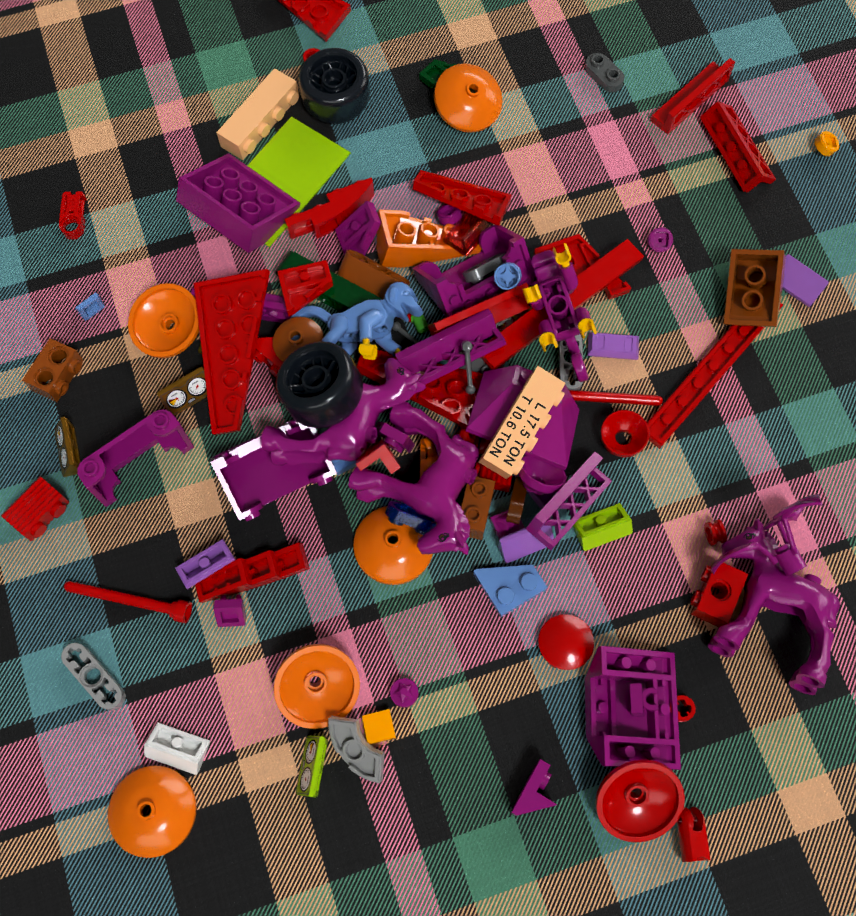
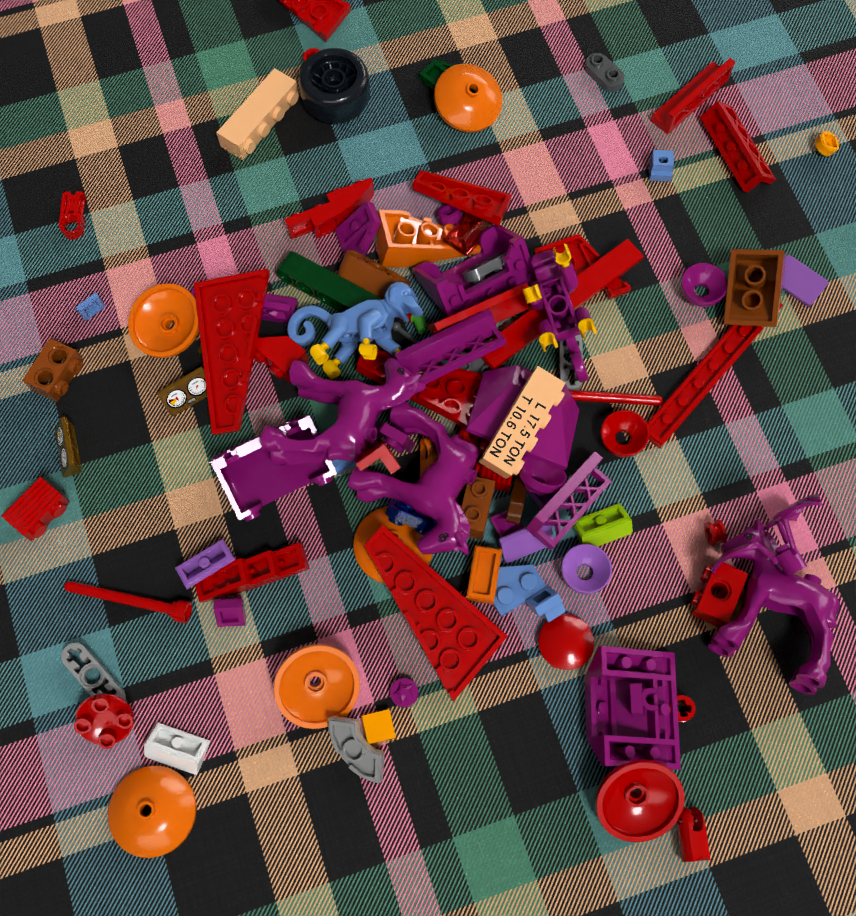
magenta windscreen [77,410,194,507] -> none
magenta slope [176,153,300,253] -> none
lime piece [247,116,351,248] -> none
dark orange dish [273,317,324,361] -> none
black wheel [276,342,363,428] -> none
red wing [277,260,333,316] -> none
lime slope [296,736,328,798] -> none
dark grey hinge [461,340,476,394] -> none
medium blue wheel [494,262,522,290] -> none
magenta slope [510,759,557,816] -> none
medium lavender tile [587,332,639,360] -> none
magenta tile [647,227,673,253] -> none
none -> red dish [74,694,134,749]
none -> red wing [363,525,508,701]
none -> orange tile [466,545,502,604]
none -> medium blue piece [525,586,566,622]
none -> medium lavender piece [561,544,612,595]
none -> medium blue piece [649,150,674,182]
none -> magenta piece [681,263,728,307]

